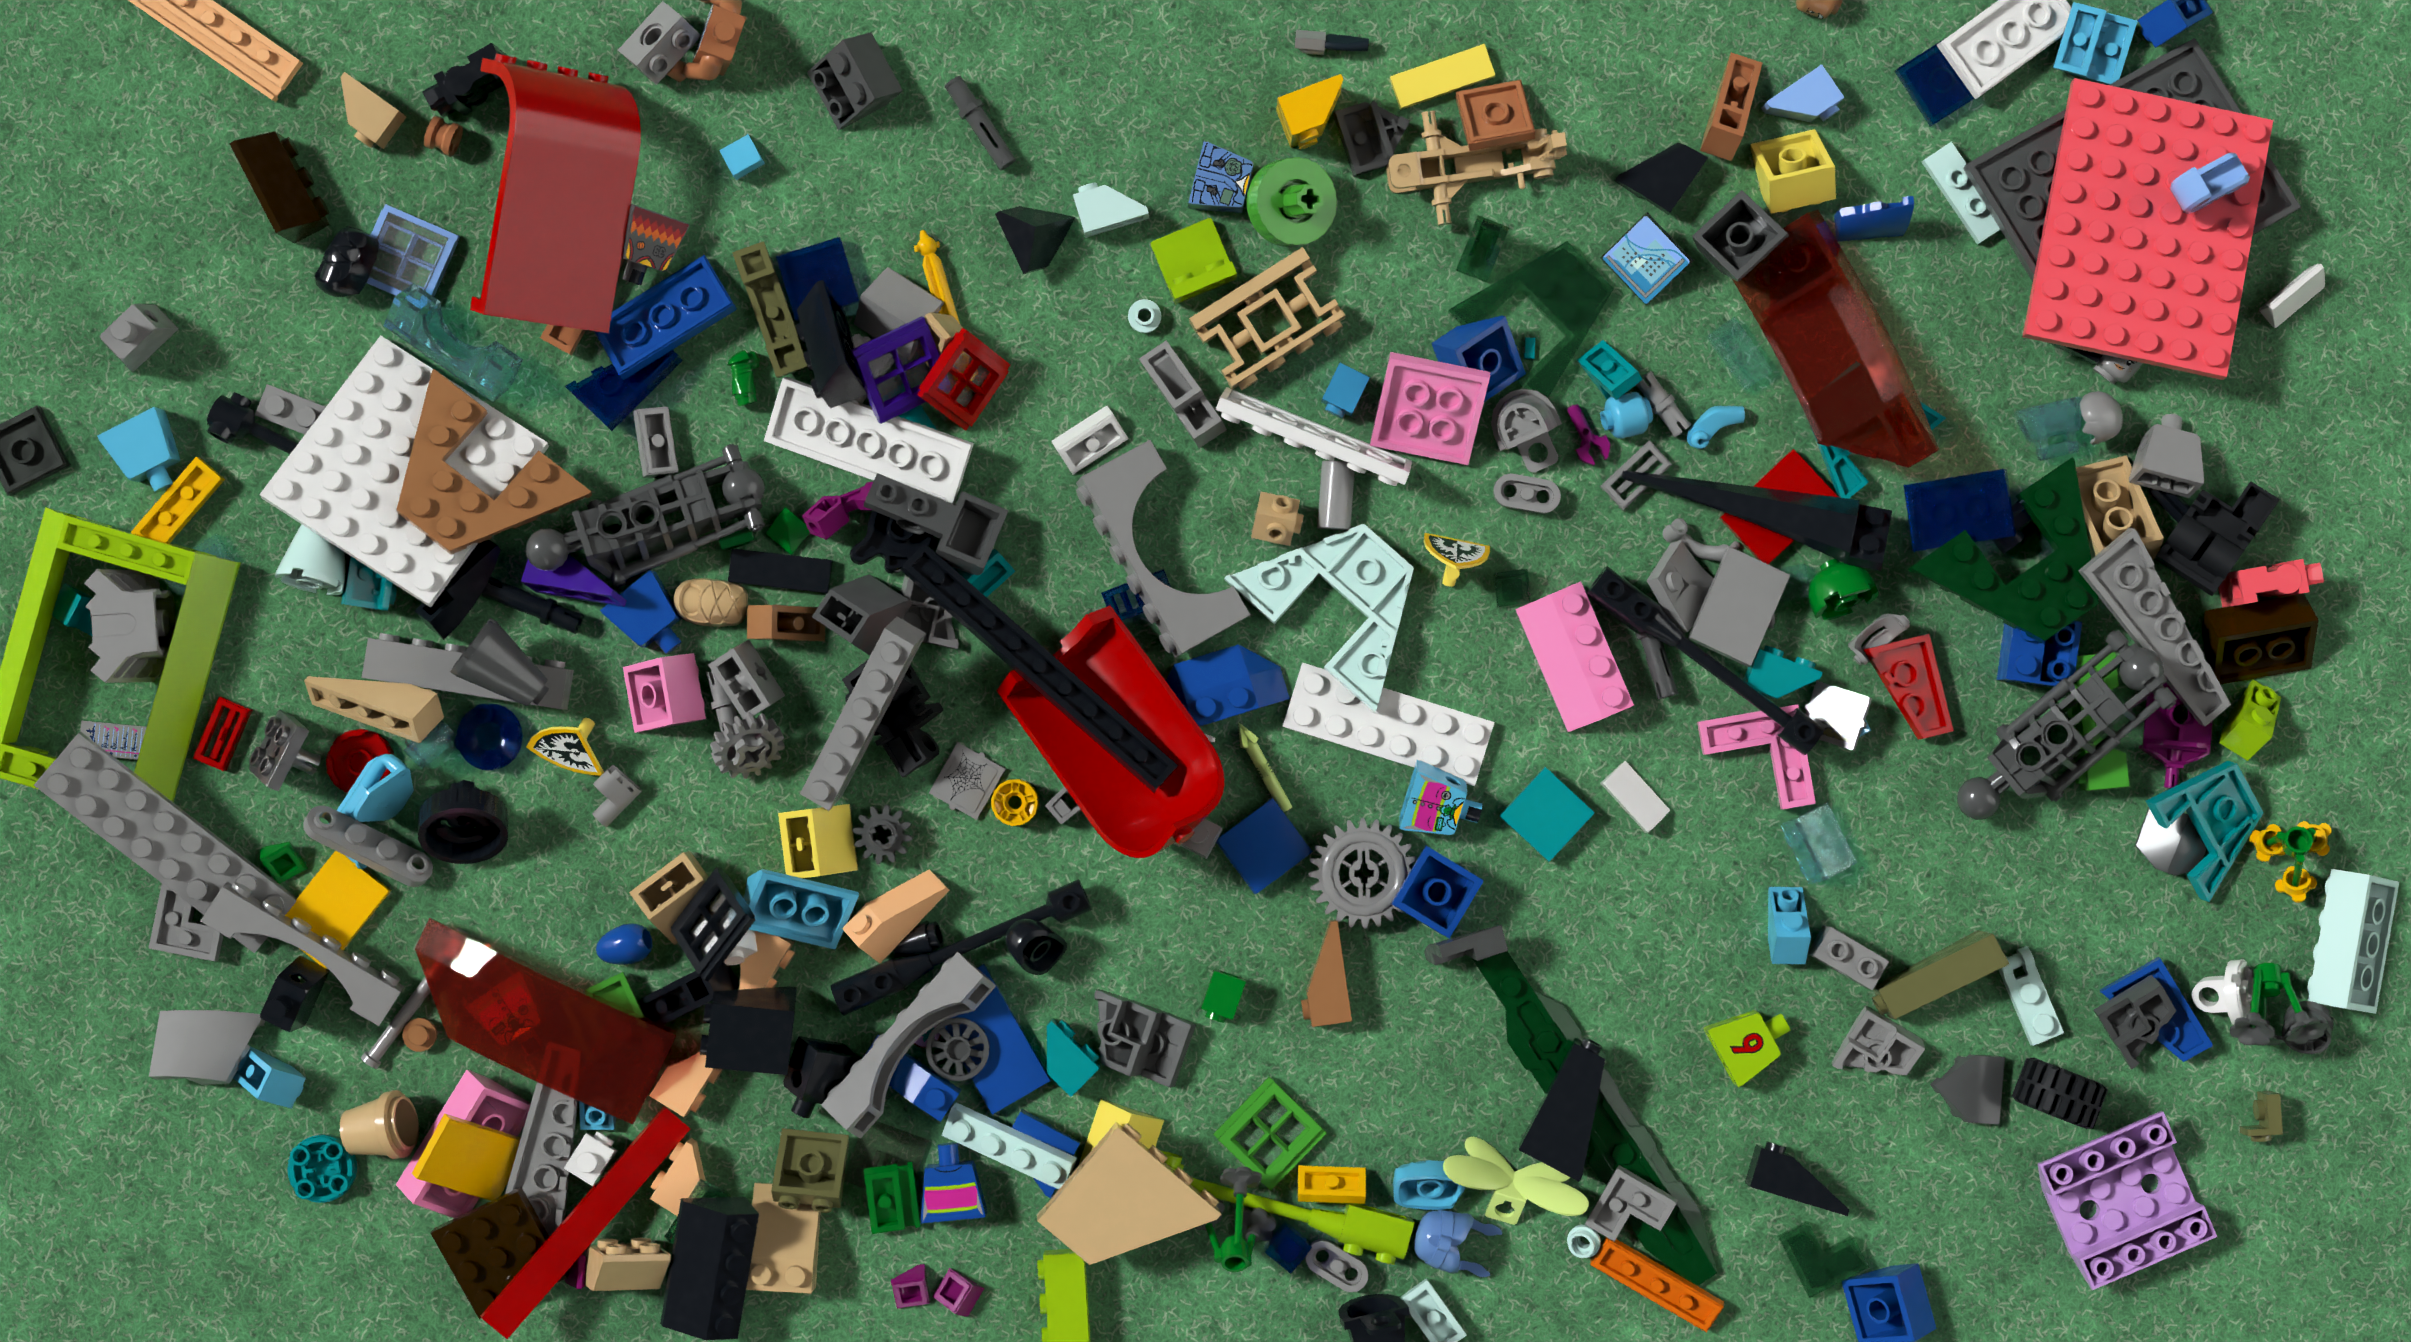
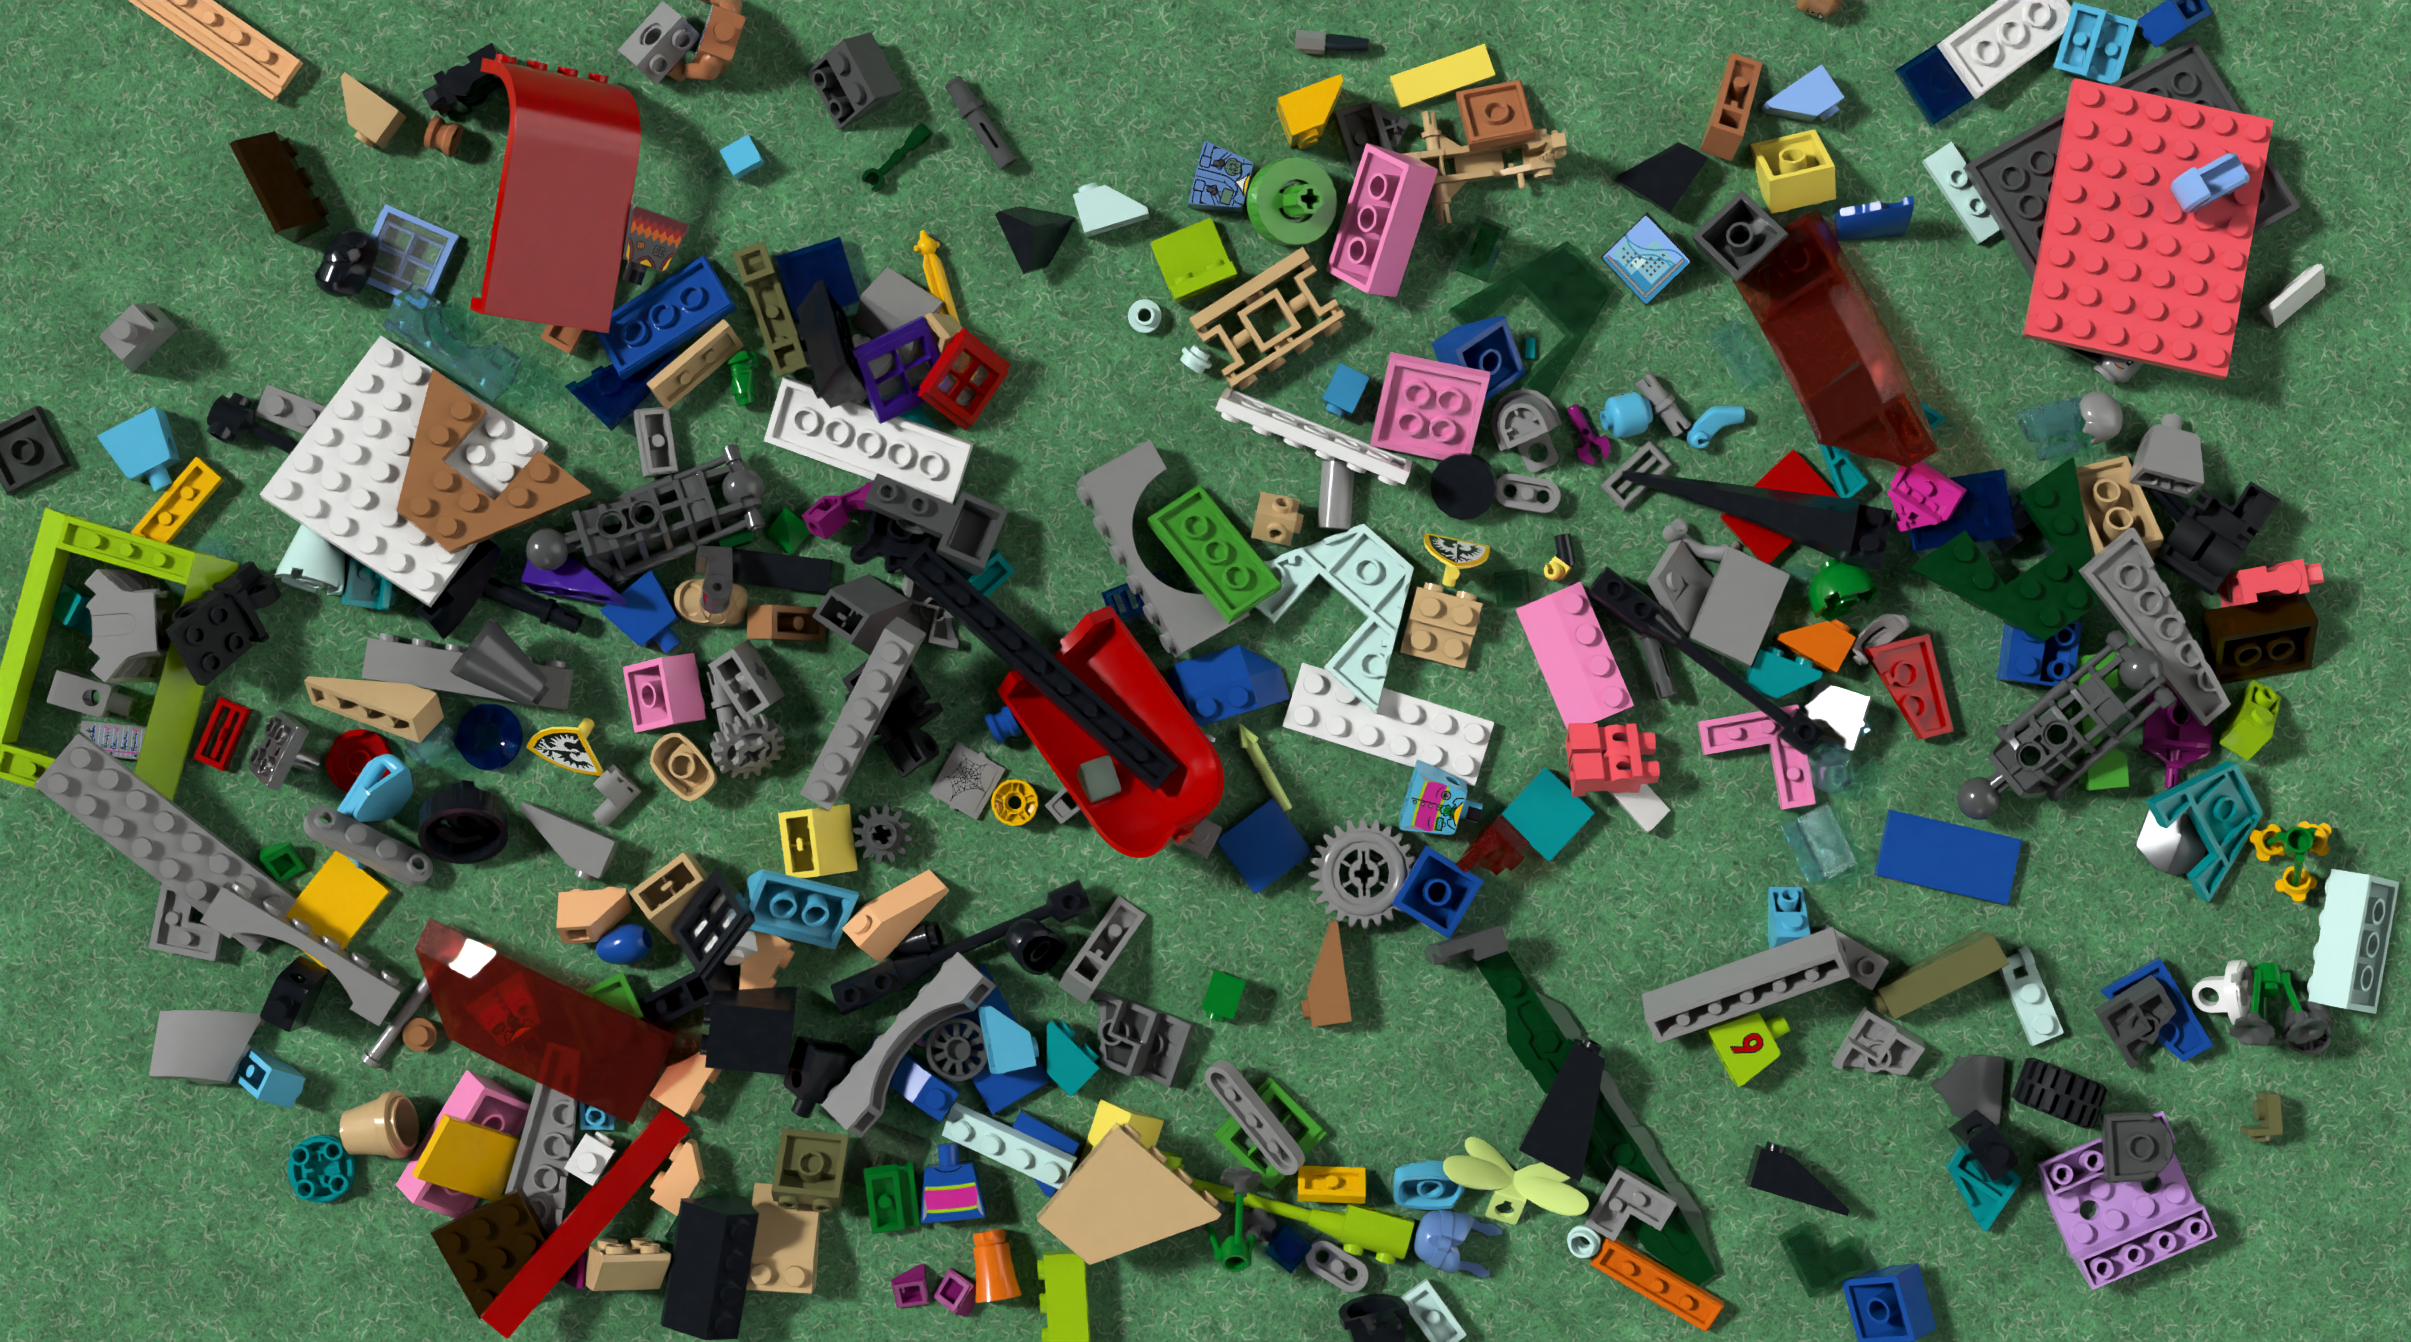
white slope [1052,406,1129,475] -> none
light grey slope [1139,340,1227,448] -> none
teal slope [1577,340,1642,400] -> none
none -> light grey torso [46,668,134,718]
none -> black plate [165,561,281,686]
none -> light grey slope [519,801,620,882]
none -> light nougat slope [556,887,632,944]
none -> tan plate [646,319,744,410]
none -> tan piece [650,733,718,801]
none -> flat silver leg [695,545,733,614]
none -> dark green piece [862,123,932,192]
none -> orange plant [973,1228,1022,1303]
none -> medium azure slope [977,1005,1039,1074]
none -> blue wheel [984,705,1023,746]
none -> light grey slope [1058,896,1146,1005]
none -> clear green slope [1076,754,1121,804]
none -> bright green tile [1146,484,1282,624]
none -> light aqua plate [1180,344,1212,374]
none -> light grey plate [1205,1060,1305,1175]
none -> bright pink slope [1326,143,1438,297]
none -> tan plate [1400,582,1483,669]
none -> black tile [1430,453,1497,520]
none -> clear red arch [1456,814,1529,876]
none -> arm [1544,533,1576,581]
none -> coral hips [1565,723,1660,797]
none -> light grey brick [1642,927,1851,1043]
none -> orange slope [1772,619,1856,673]
none -> clear light blue head [1808,742,1854,793]
none -> blue tile [1874,810,2022,905]
none -> dark pink slope [1887,454,1967,532]
none -> teal wing [1945,1145,2023,1232]
none -> black torso [1948,1109,2021,1182]
none -> dark grey tile [2100,1111,2174,1183]

